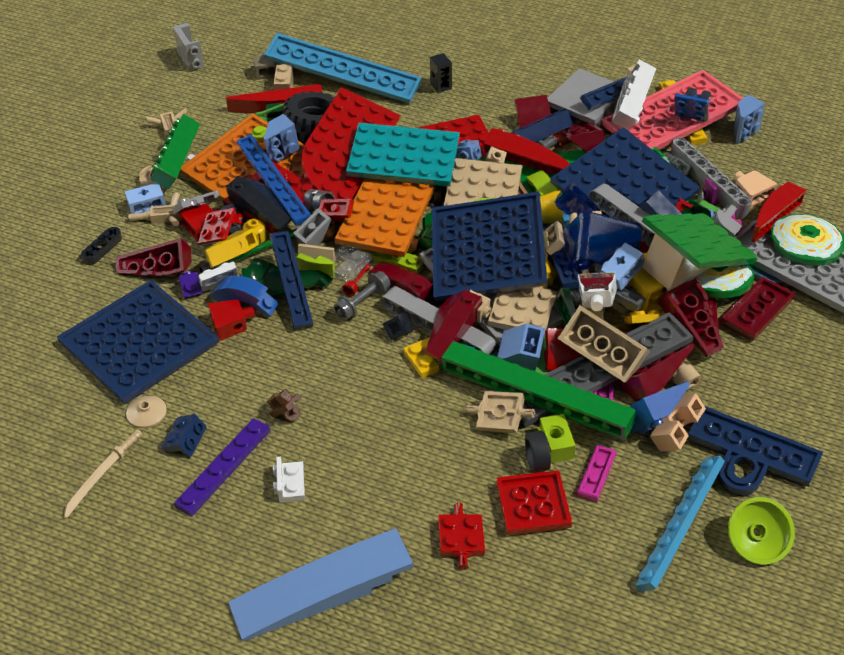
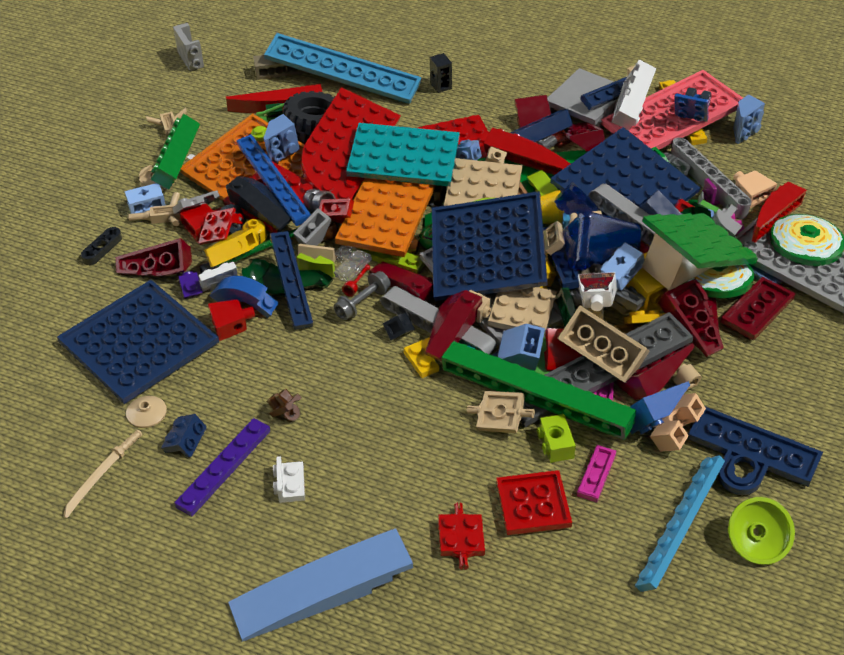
tan brick [274,64,294,90] -> none
black tyre [525,431,551,473] -> none

